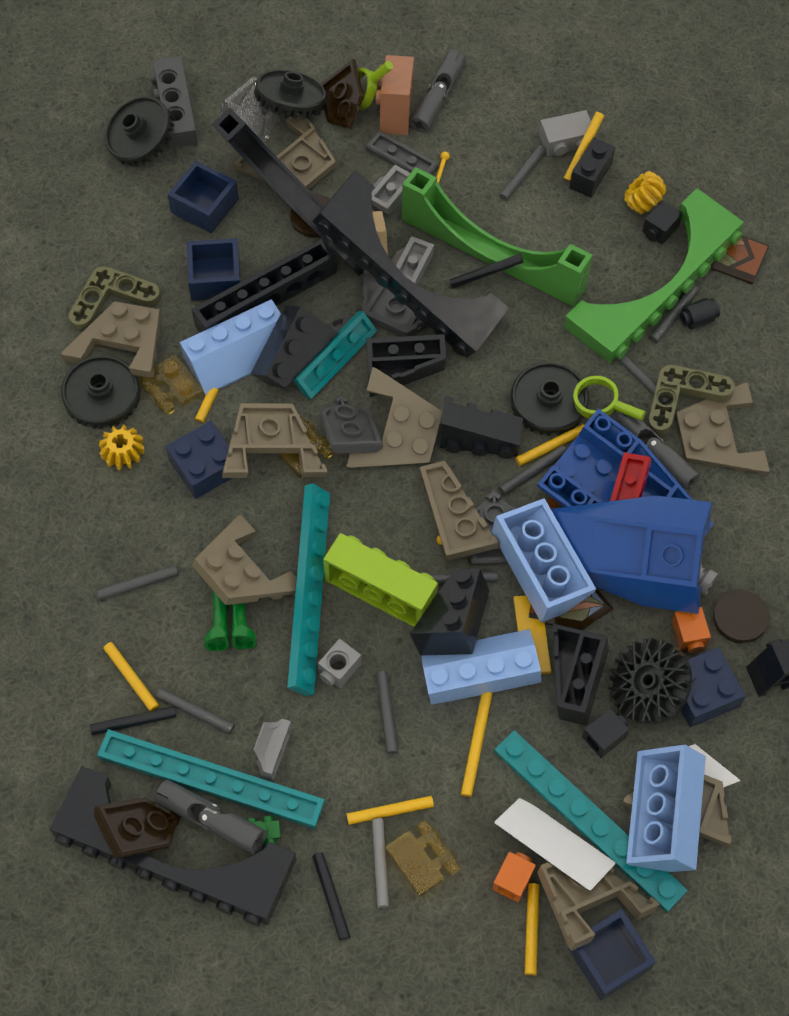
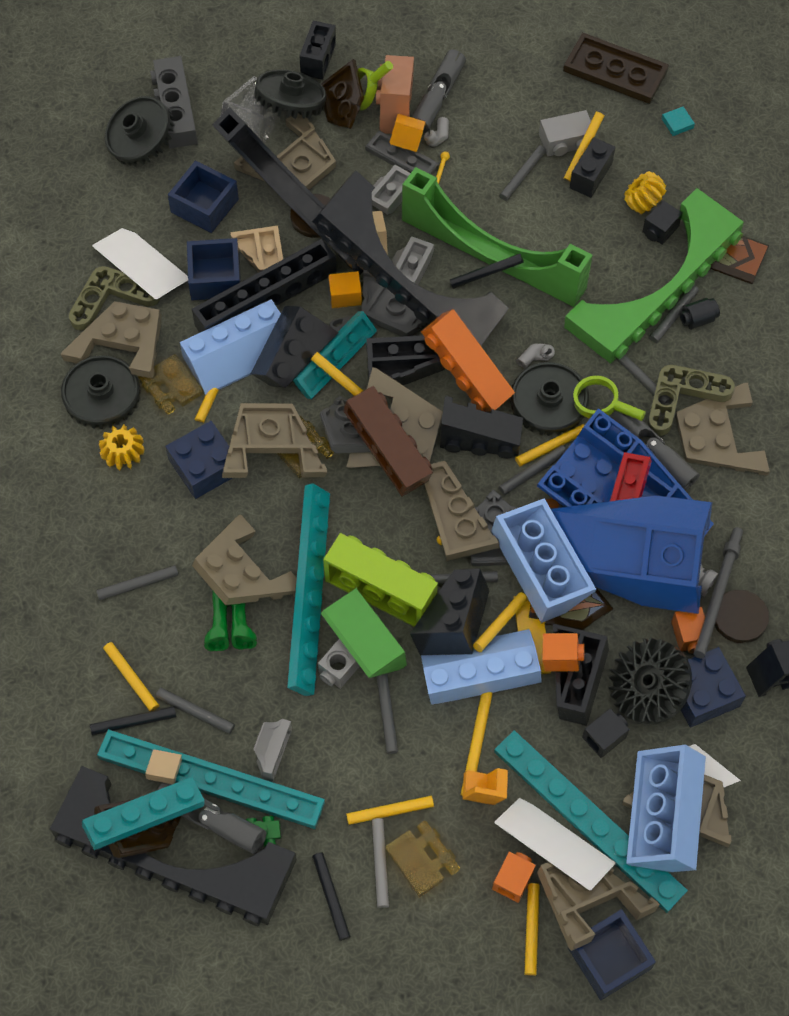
none -> teal plate [82,777,205,850]
none -> white sticker [92,228,188,299]
none -> tan tile [145,749,182,784]
none -> tan wing [230,226,283,273]
none -> black brick [299,20,336,80]
none -> yellow bar [310,352,364,396]
none -> bright green slope [321,588,407,678]
none -> light orange panel [329,271,362,308]
none -> reddish brown brick [343,386,433,497]
none -> light orange panel [390,114,425,152]
none -> orange brick [421,309,515,413]
none -> light grey arm [424,117,449,147]
none -> light orange panel [463,768,508,805]
none -> yellow bar [473,592,527,652]
none -> light grey arm [516,344,555,369]
none -> orange brick [542,633,585,671]
none -> dark brown plate [563,32,669,104]
none -> teal tile [662,106,695,136]
none -> dark grey bar [694,527,743,658]

